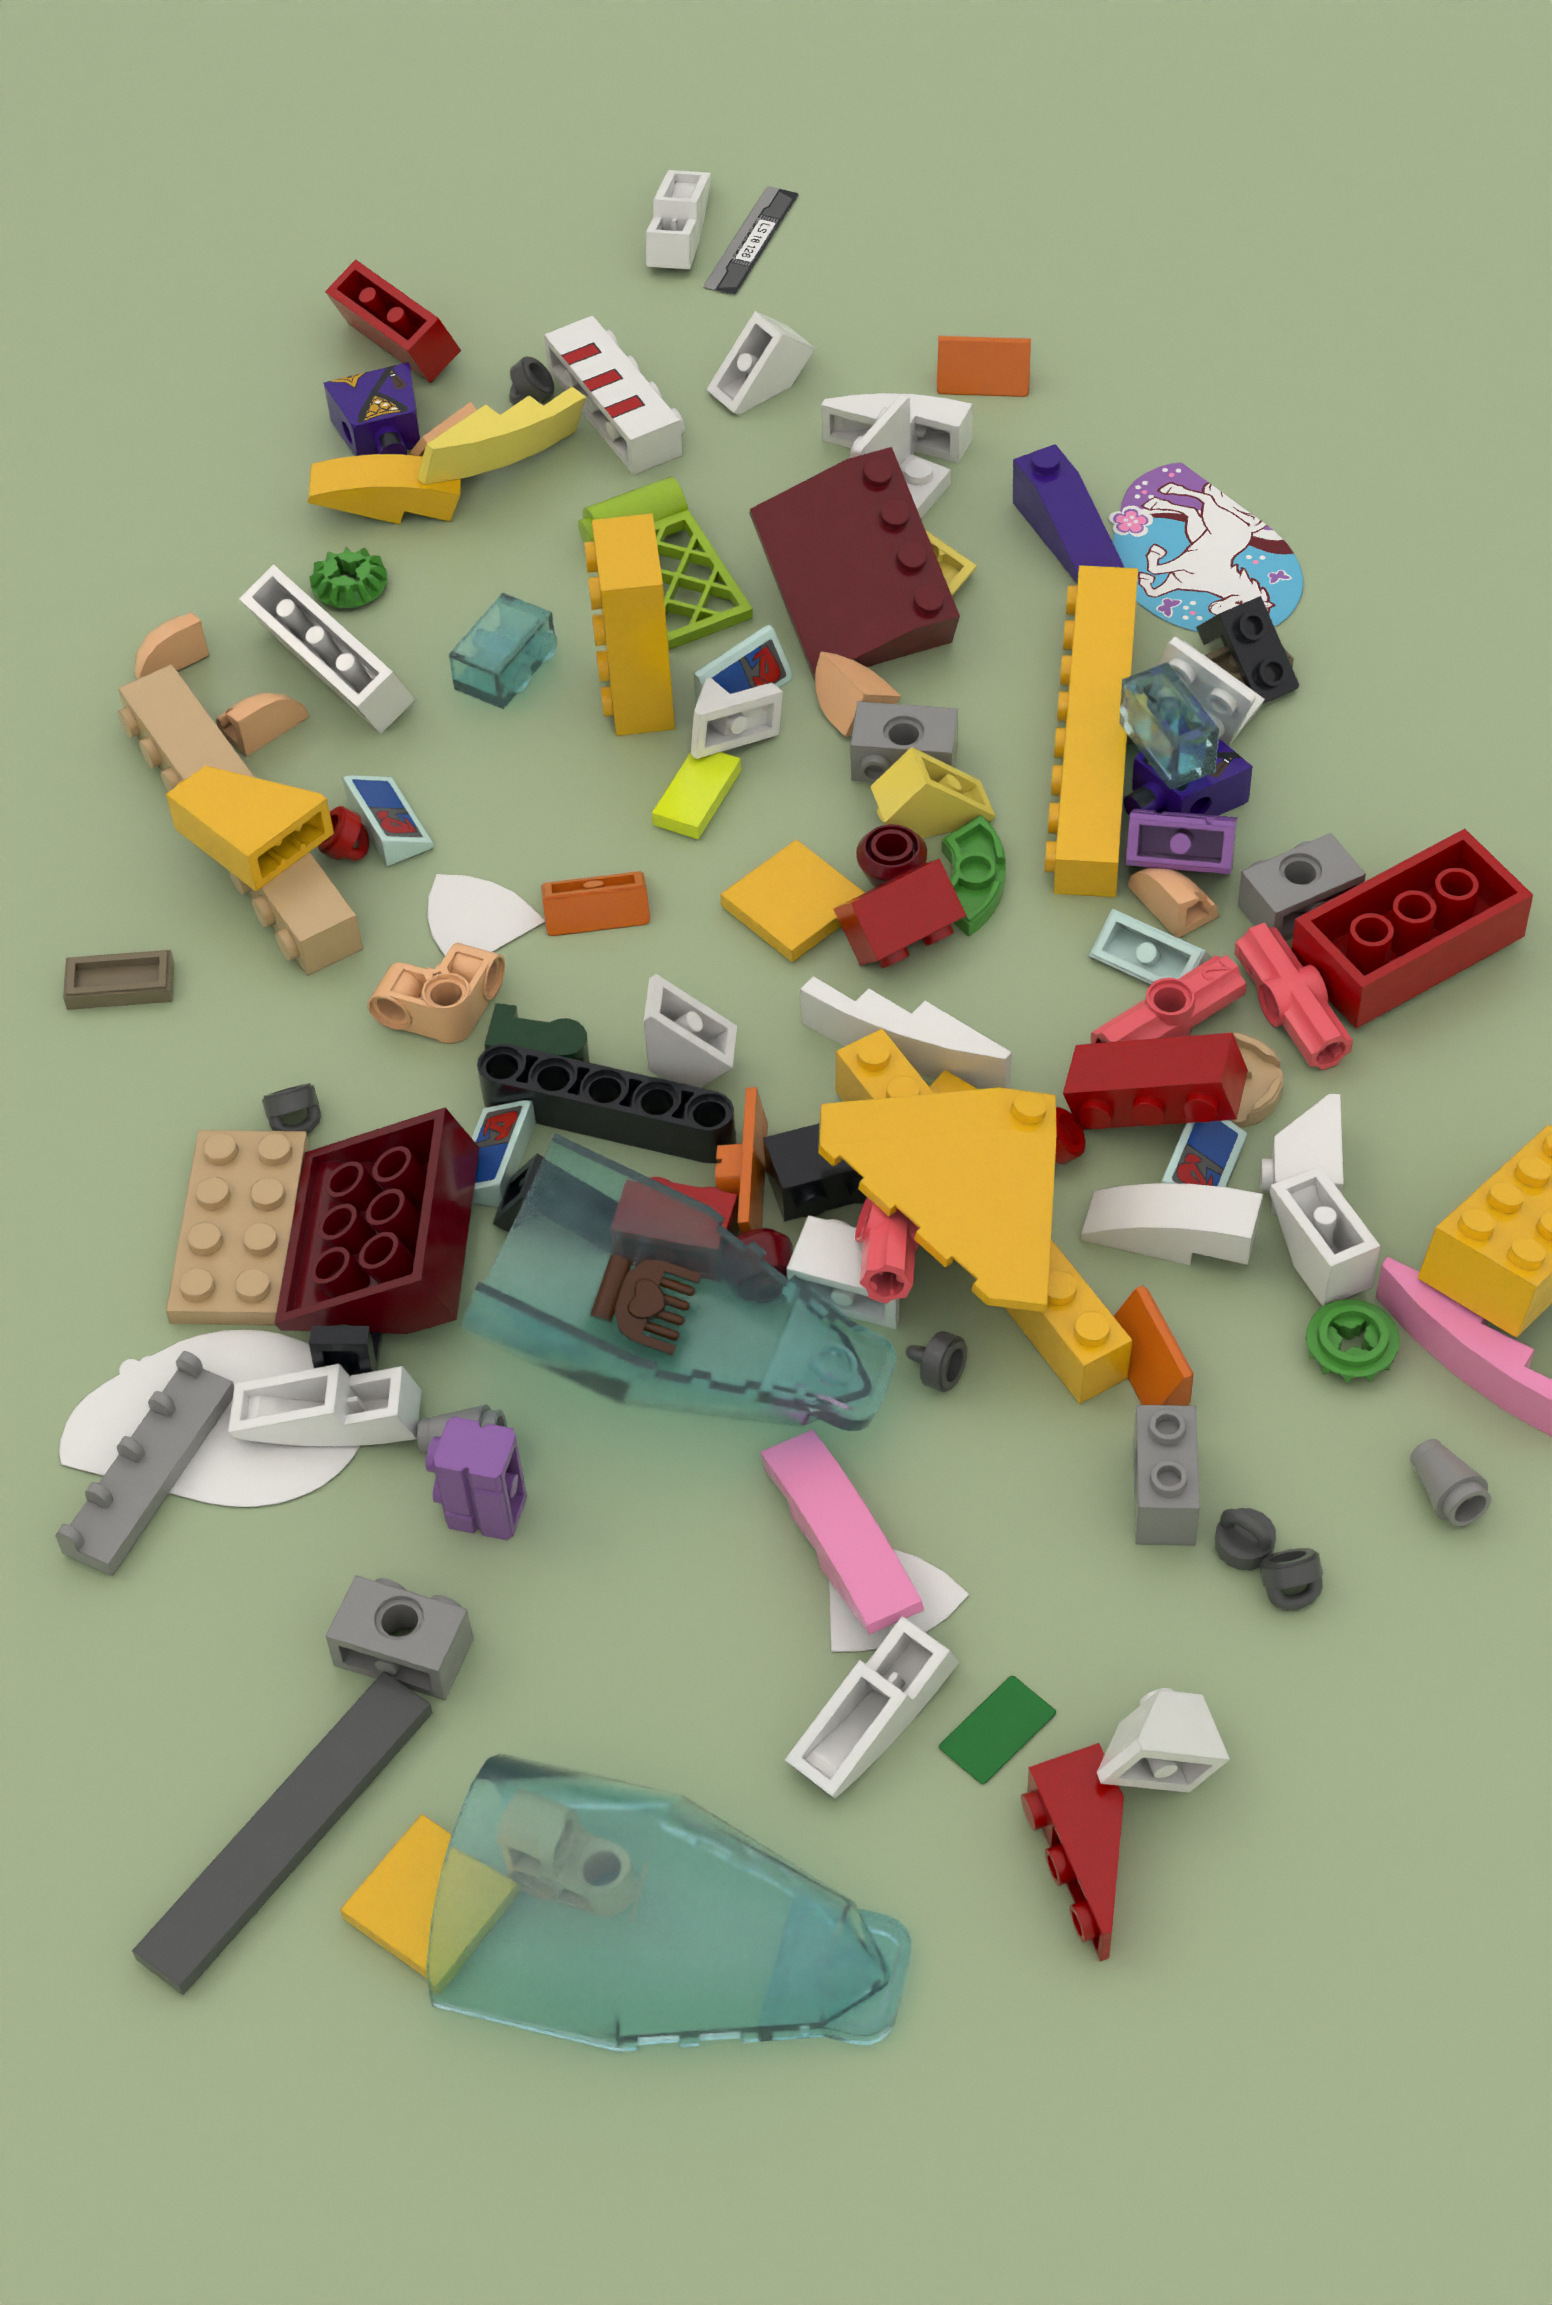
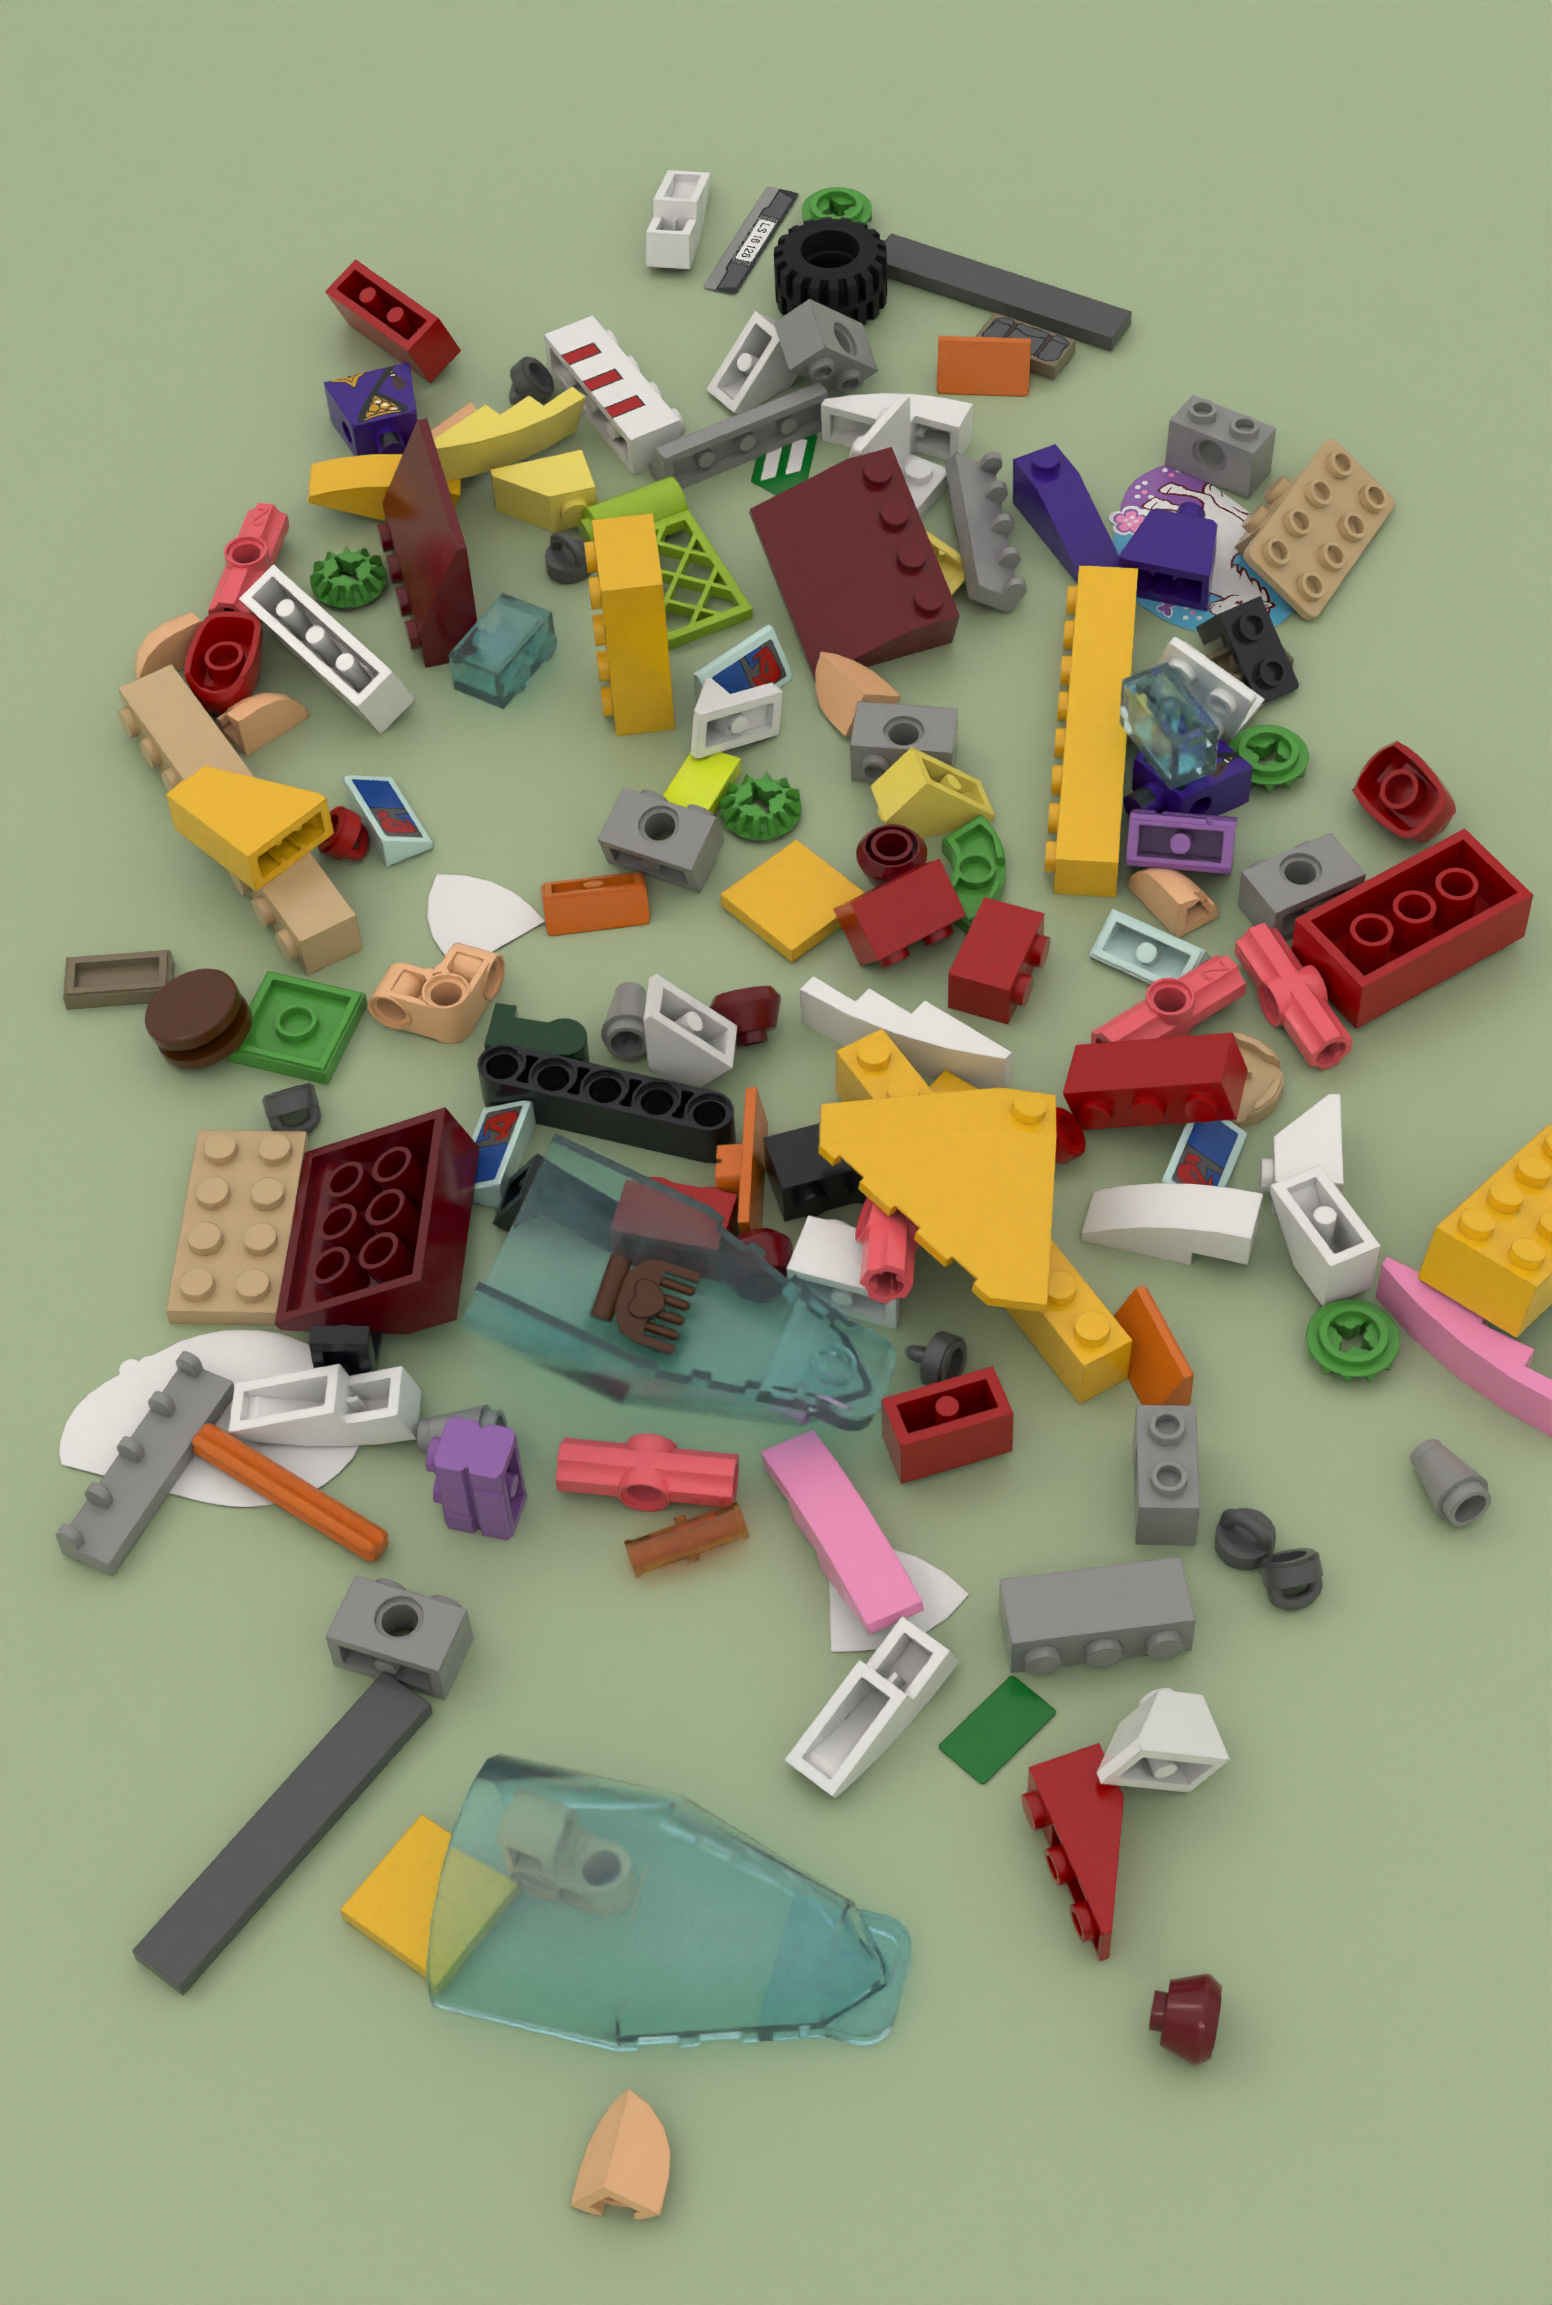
none -> reddish brown head [145,968,252,1070]
none -> red piece [184,611,263,716]
none -> orange axle [192,1423,389,1562]
none -> coral piece [208,503,289,615]
none -> bright green tile [228,971,368,1085]
none -> dark red slope [377,418,482,668]
none -> light yellow slope [490,450,597,532]
none -> dark grey tile [545,532,591,584]
none -> coral piece [556,1433,739,1512]
none -> light nougat brick [570,2089,671,2220]
none -> light grey brick [598,787,725,893]
none -> light grey cone [601,982,647,1060]
none -> clear orange pin [624,1501,749,1578]
none -> light grey hinge [649,382,829,489]
none -> dark red cone [709,986,781,1047]
none -> bright green gear [720,772,802,840]
none -> green sticker [751,434,818,495]
none -> black tyre [774,217,887,326]
none -> light grey brick [774,299,878,394]
none -> bright green gear [801,187,872,224]
none -> red brick [881,1366,1014,1484]
none -> dark grey tile [884,233,1132,351]
none -> light grey hinge [945,452,1027,613]
none -> red brick [948,897,1051,1025]
none -> tile [975,312,1076,379]
none -> light grey brick [999,1556,1195,1675]
none -> dark purple torso [1119,502,1218,611]
none -> dark red cone [1148,1973,1222,2066]
none -> light grey brick [1165,395,1276,499]
none -> bright green gear [1229,725,1309,793]
none -> tan bracket [1234,439,1395,621]
none -> red piece [1352,741,1456,844]

